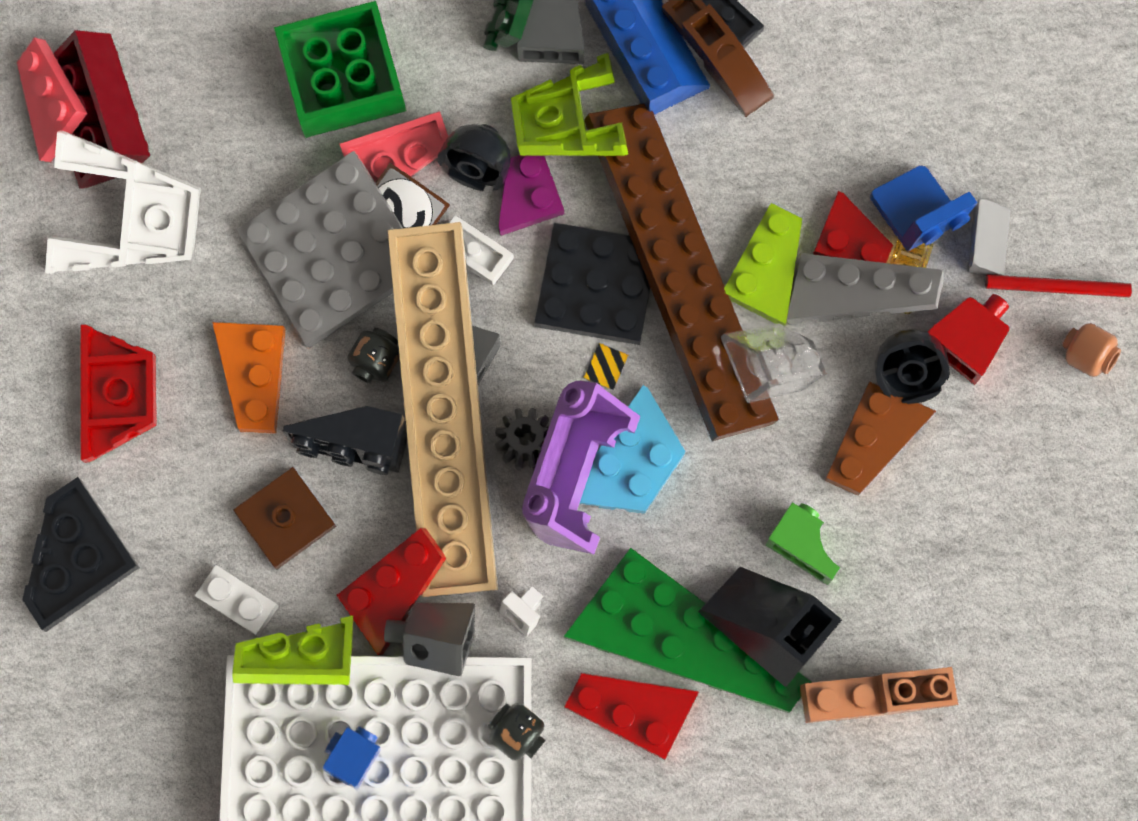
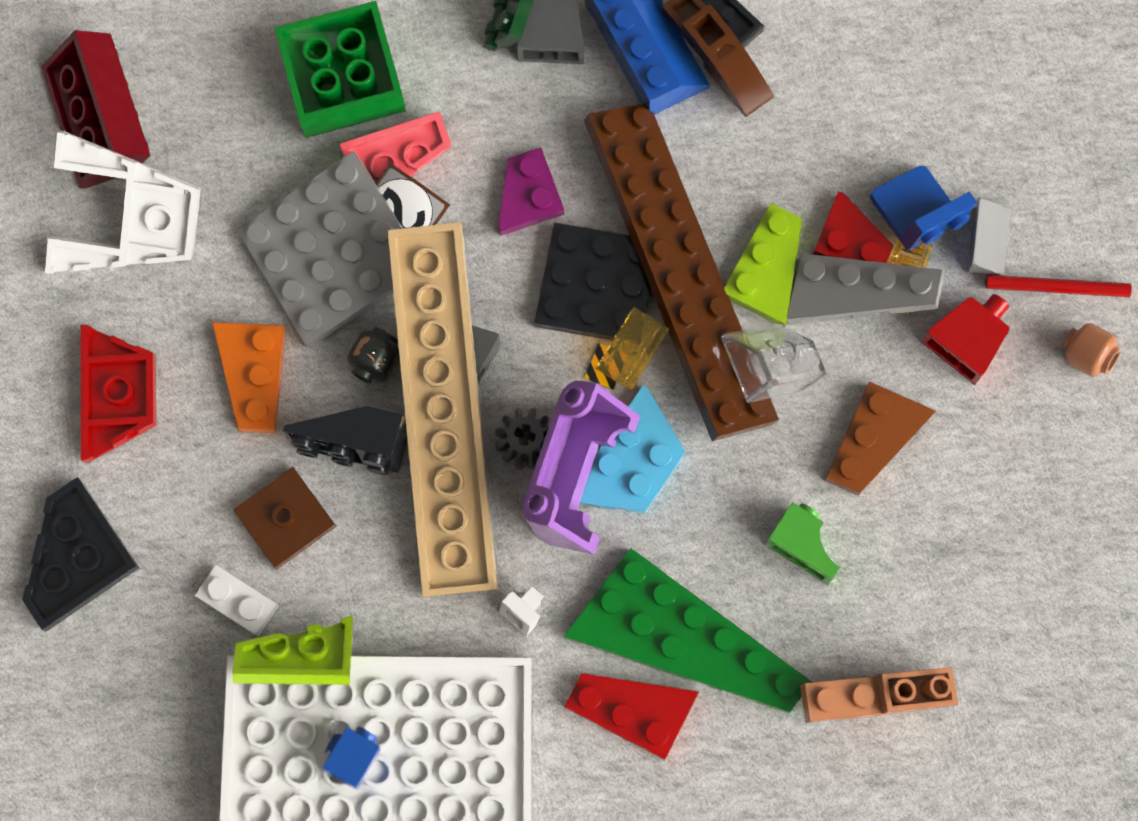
coral wing [17,37,87,162] -> none
red wing [336,528,447,656] -> none
dark grey torso [384,603,475,677] -> none
black cylinder [438,124,511,191] -> none
white plate [450,215,514,286] -> none
pearl dark grey head [487,703,546,760] -> none
lime wing [511,53,628,156] -> none
black slope [699,567,842,687] -> none
black cylinder [875,329,950,404] -> none
none -> clear yellow slope [596,307,669,390]

